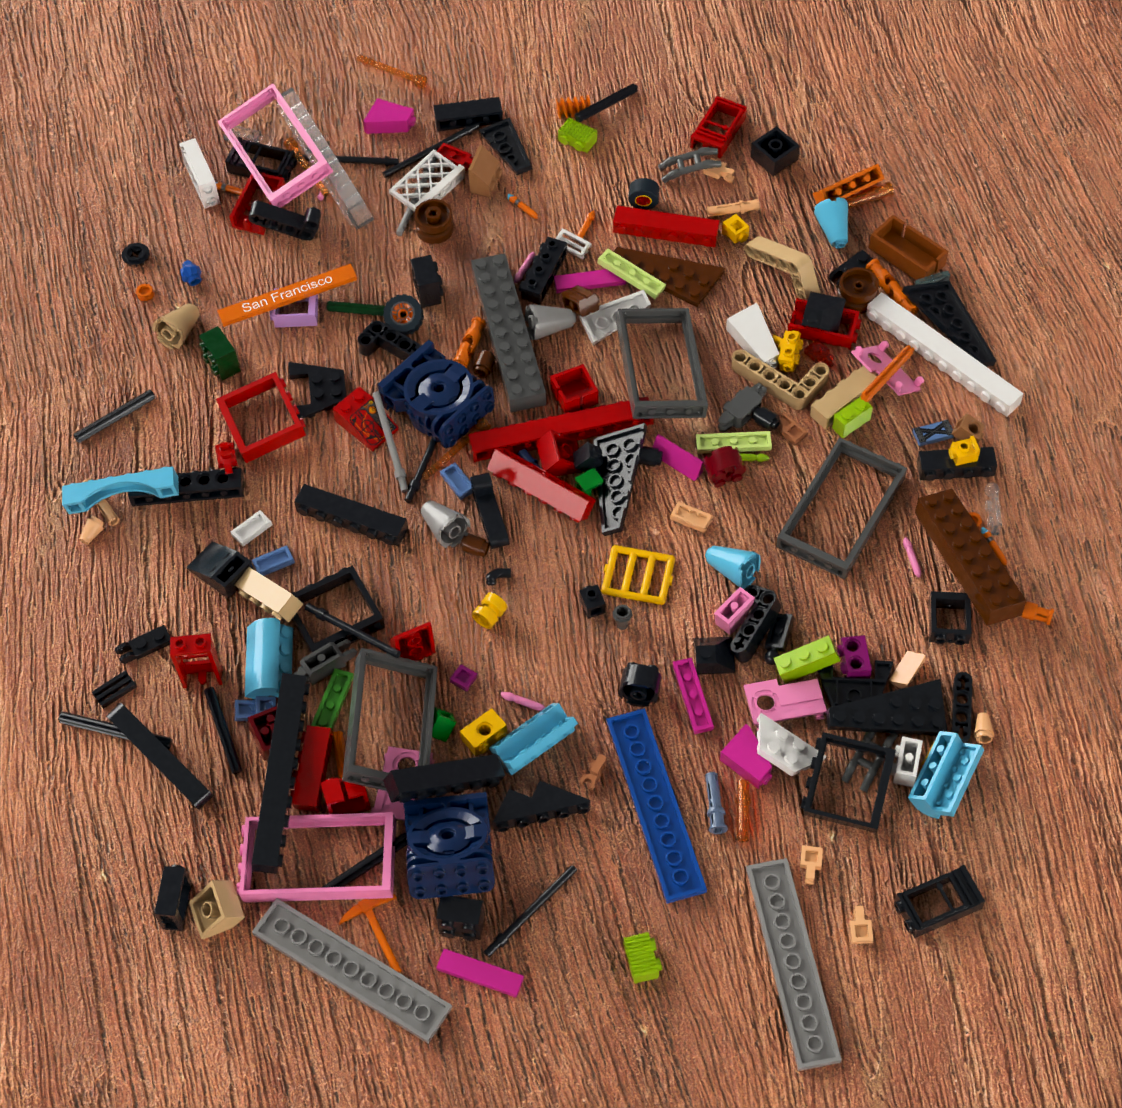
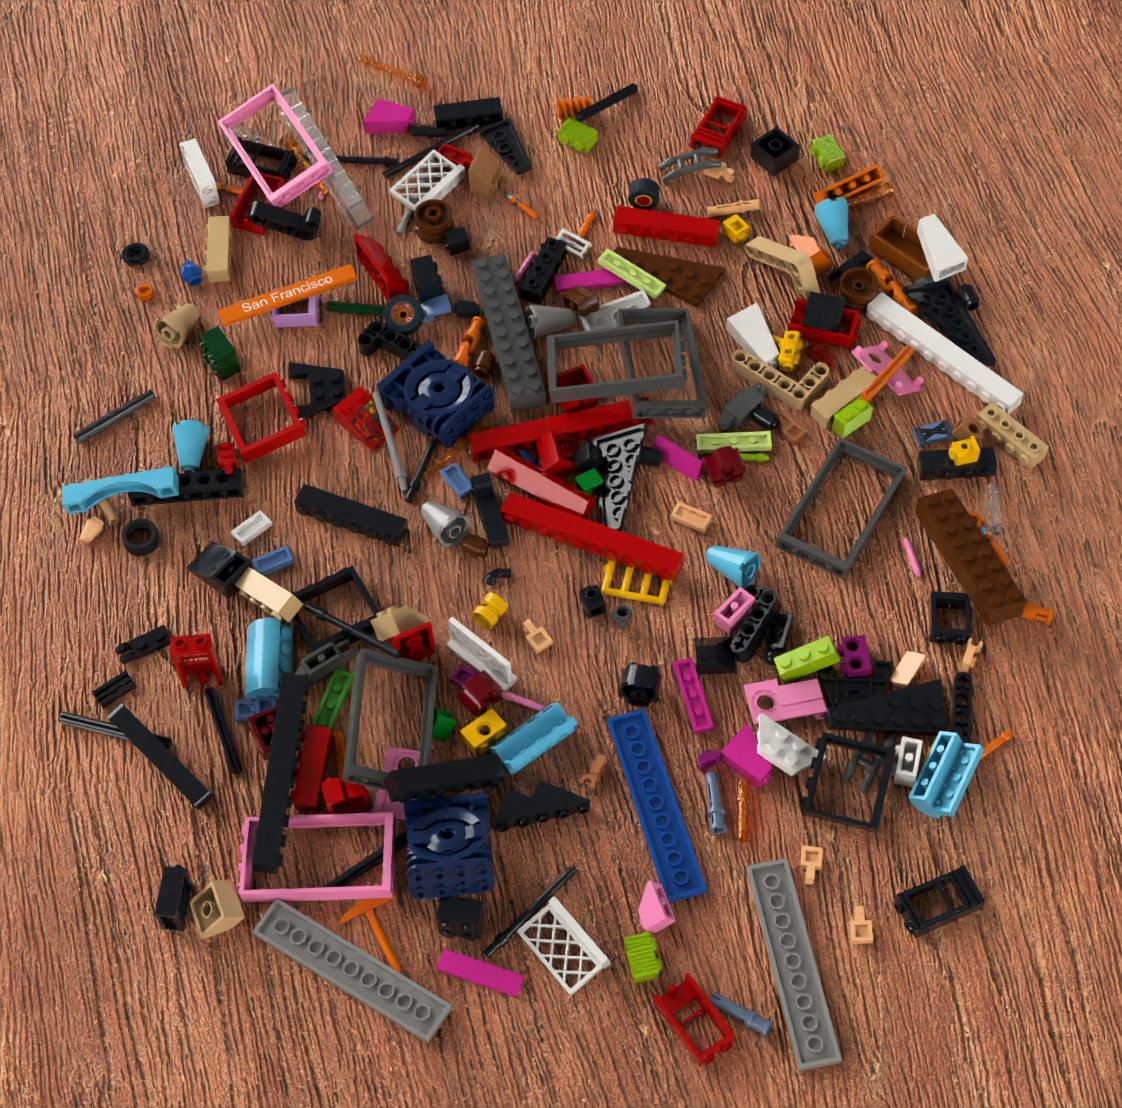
light nougat cone [974,713,994,744] -> none
none -> black tyre [121,519,160,556]
none -> medium azure cone [172,420,210,473]
none -> tan brick [204,216,232,282]
none -> red slope [353,234,409,302]
none -> tan slope [370,605,430,641]
none -> black pin [412,125,446,138]
none -> medium blue slope [420,294,452,323]
none -> black brick [442,226,470,256]
none -> white fence [446,617,517,692]
none -> black brick [453,300,480,319]
none -> dark red brick [456,670,502,717]
none -> red brick [500,492,684,582]
none -> white fence [517,896,611,996]
none -> light nougat plate [523,619,553,654]
none -> dark grey door [547,320,687,403]
none -> bright pink slope [638,880,676,933]
none -> red door [653,973,735,1066]
none -> magenta plate [697,749,720,772]
none -> sand blue pin [709,992,774,1039]
none -> orange slope [789,234,834,277]
none -> lime brick [810,134,846,173]
none -> white slope [917,214,968,282]
none -> black brick [956,284,980,311]
none -> light nougat plate [959,637,983,673]
none -> tan brick [976,402,1049,470]
none -> orange piece [980,730,1013,759]

